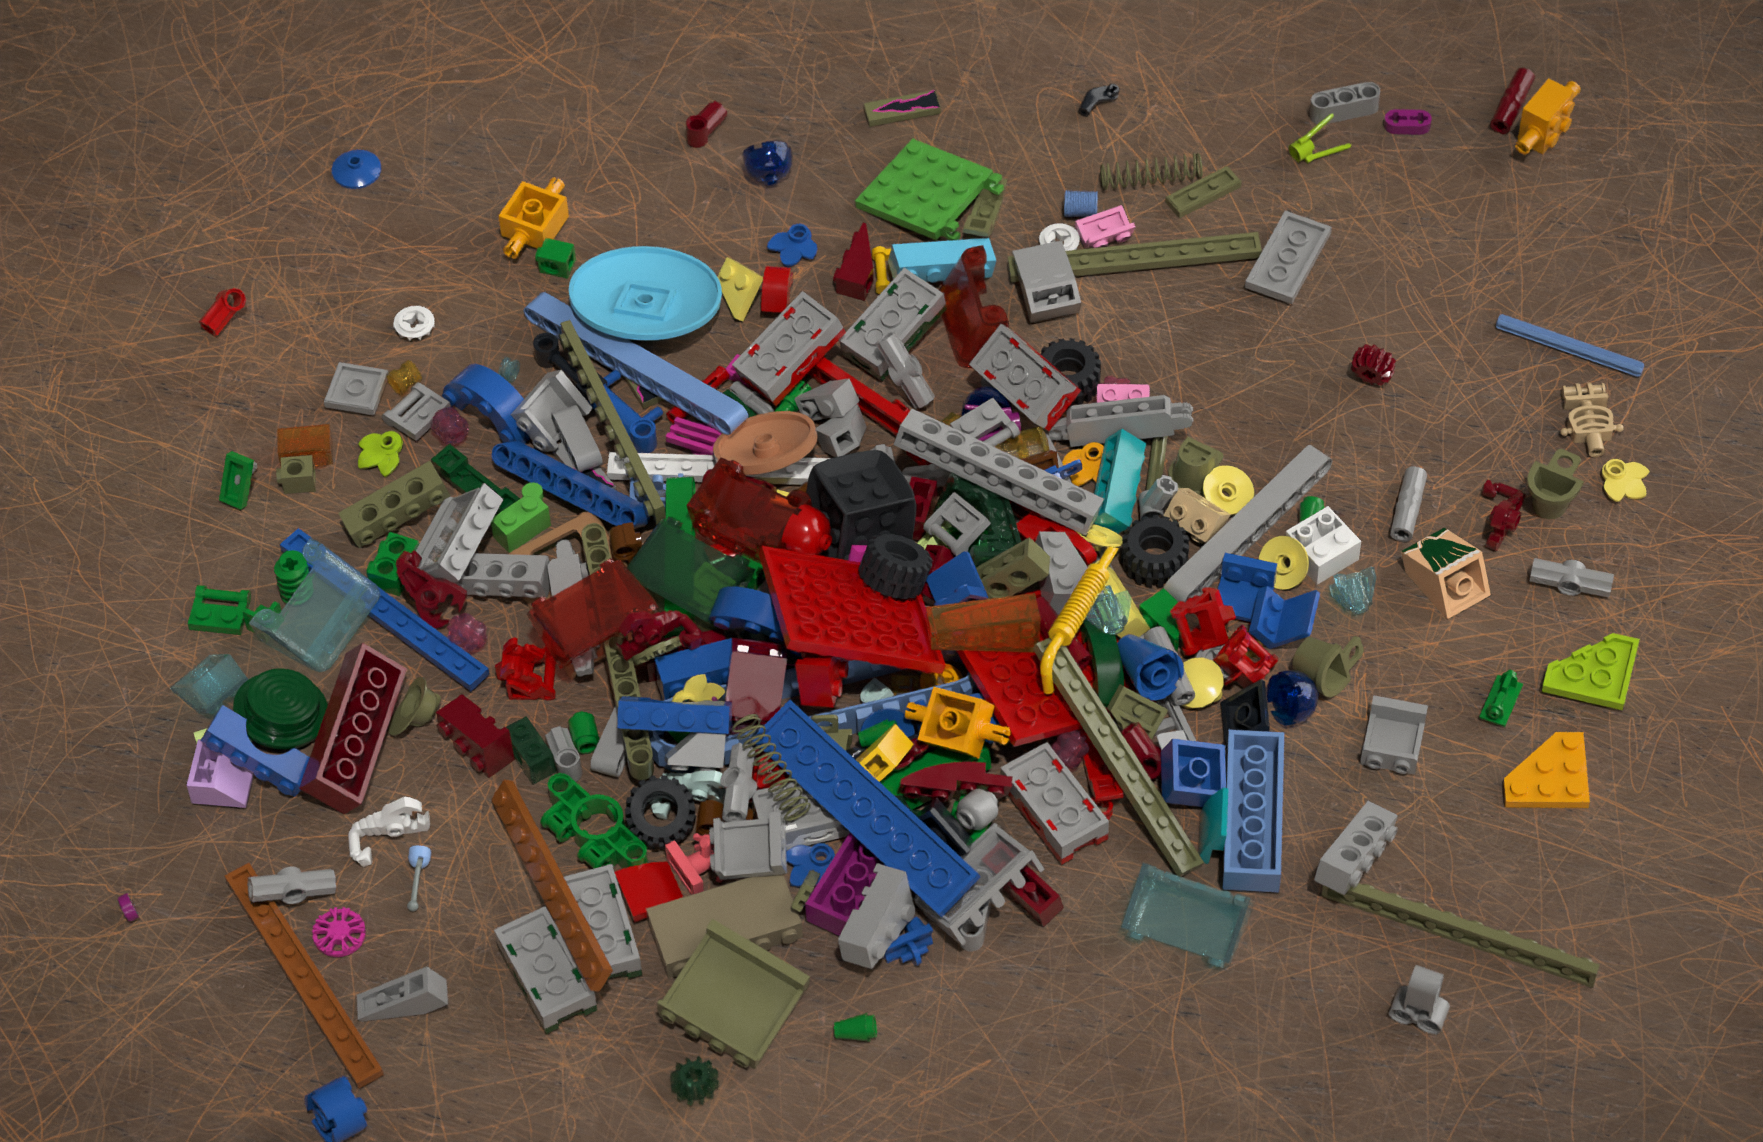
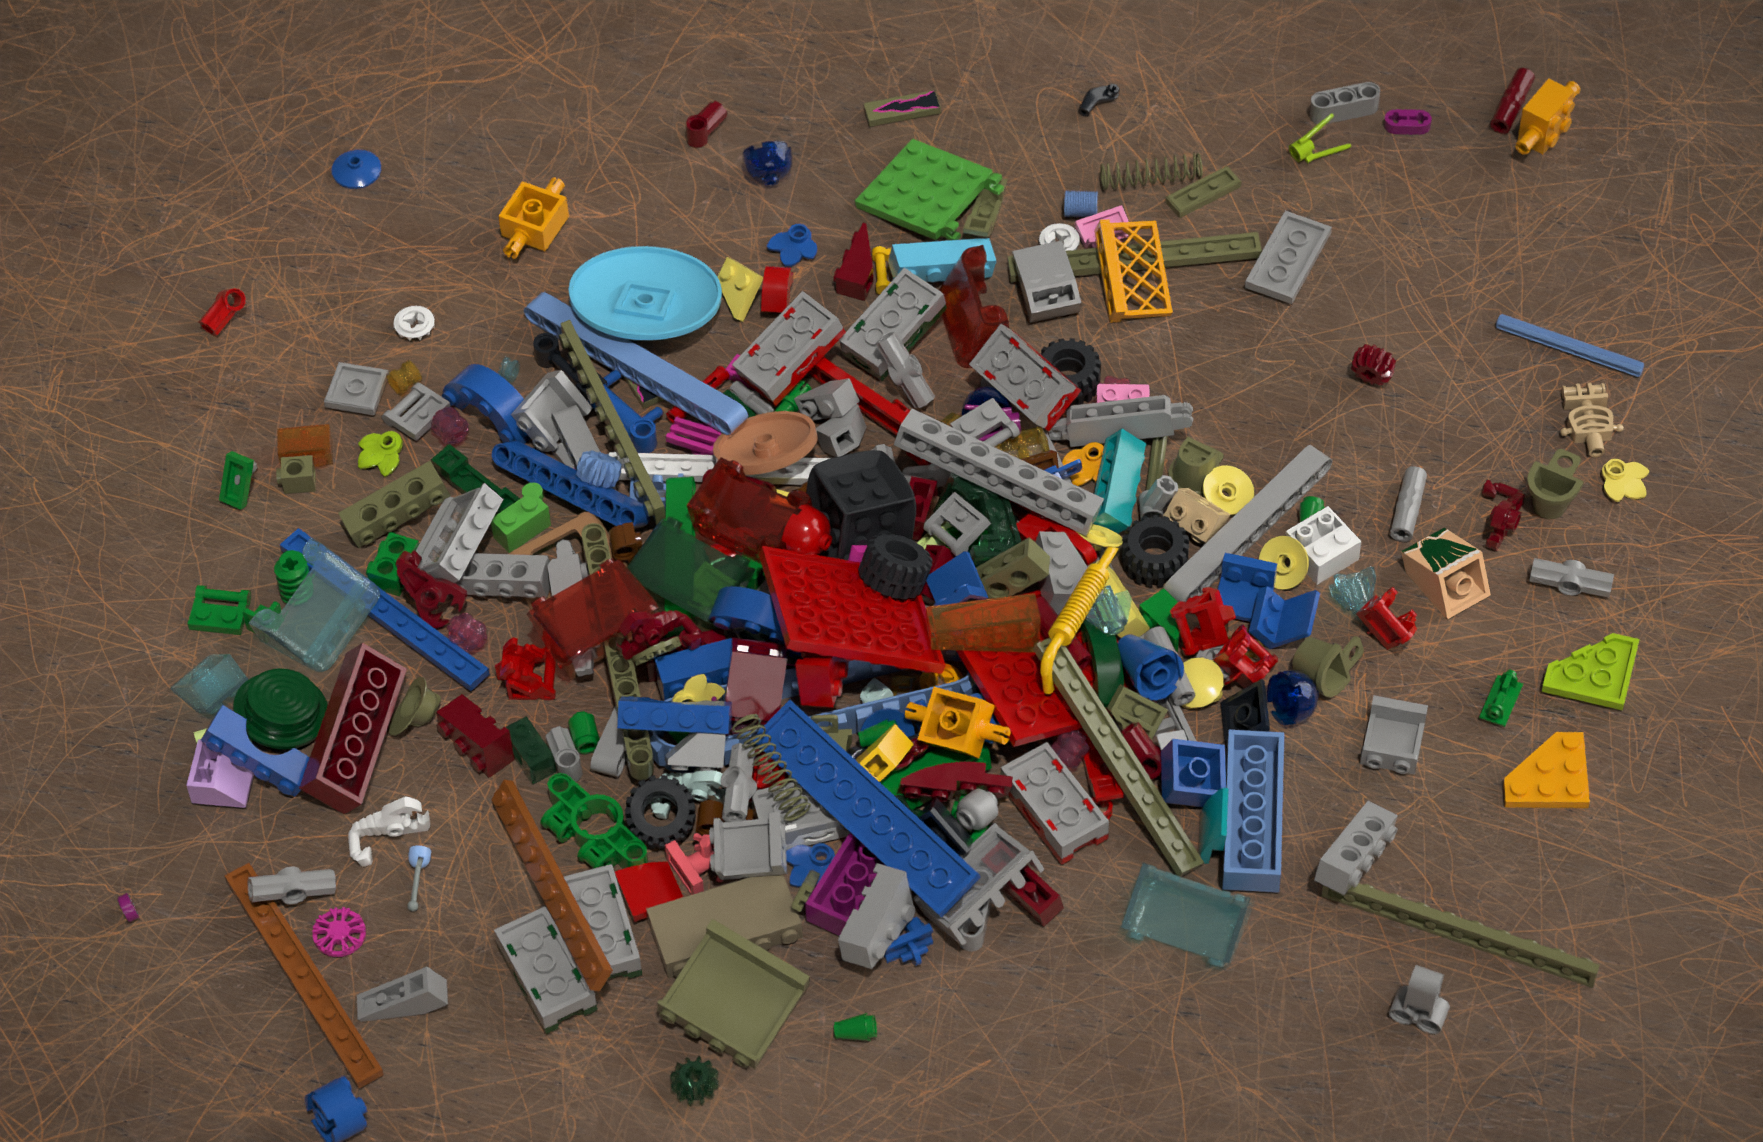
green brick [535,238,576,279] -> none
none -> medium blue gear [576,450,622,488]
none -> light orange fence [1094,219,1173,323]
none -> red piece [1356,587,1417,650]

